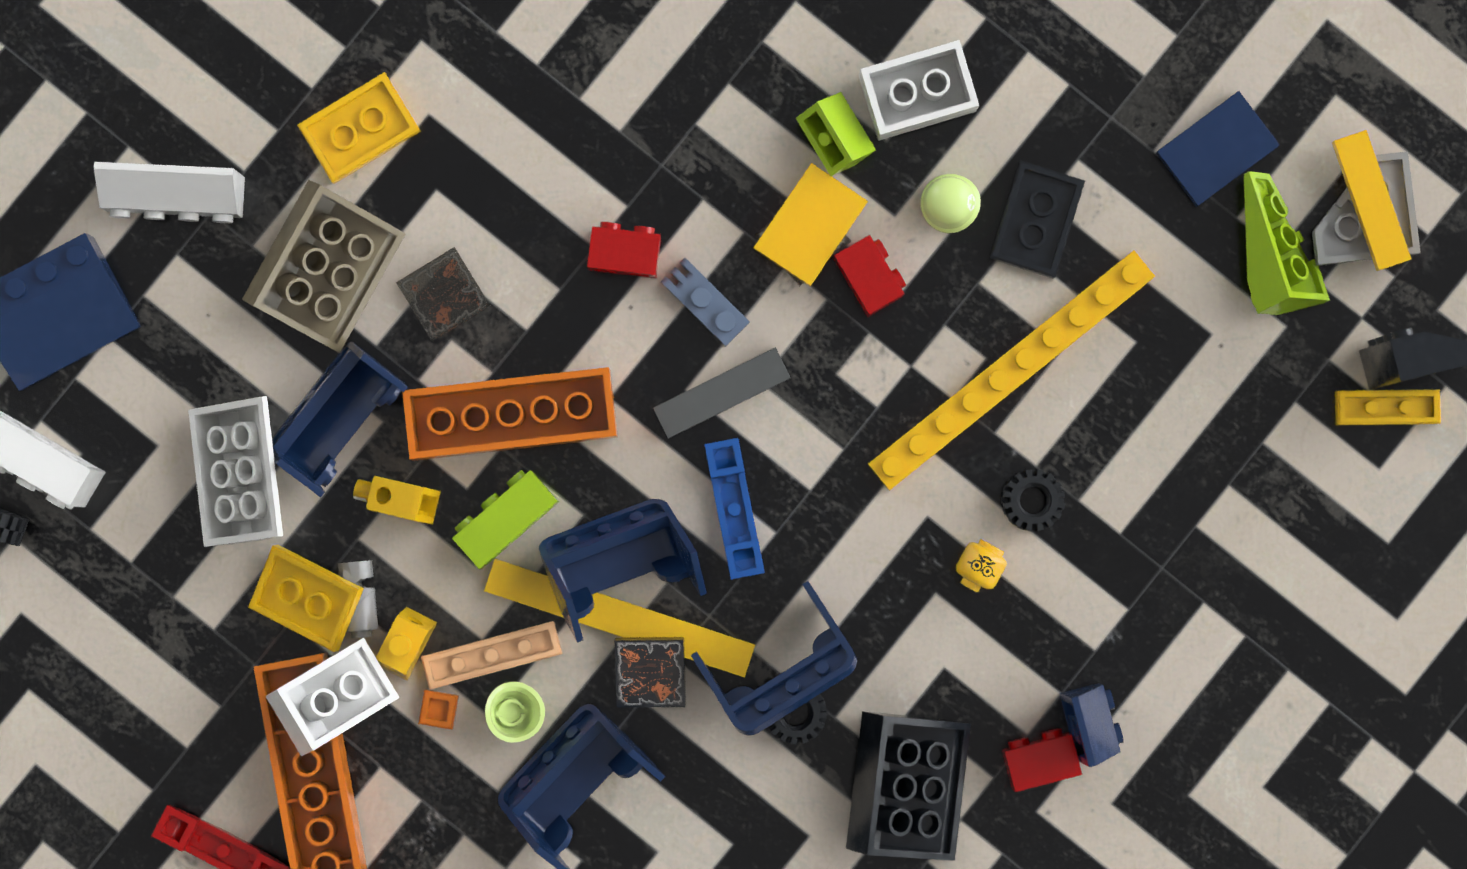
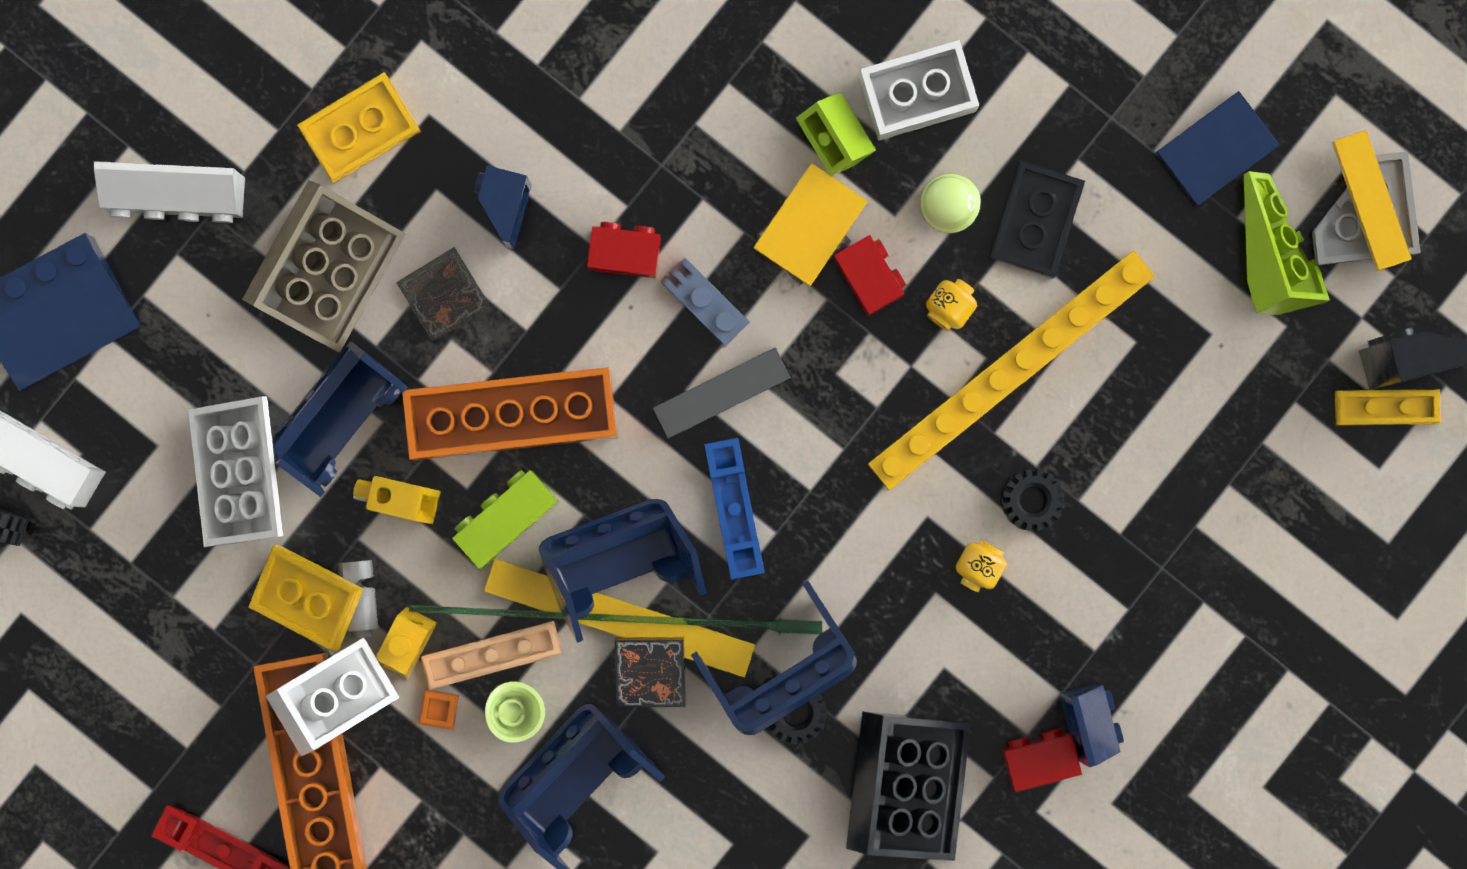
none -> clear green piece [409,605,822,635]
none -> dark blue slope [474,165,532,250]
none -> yellow head [926,279,977,332]

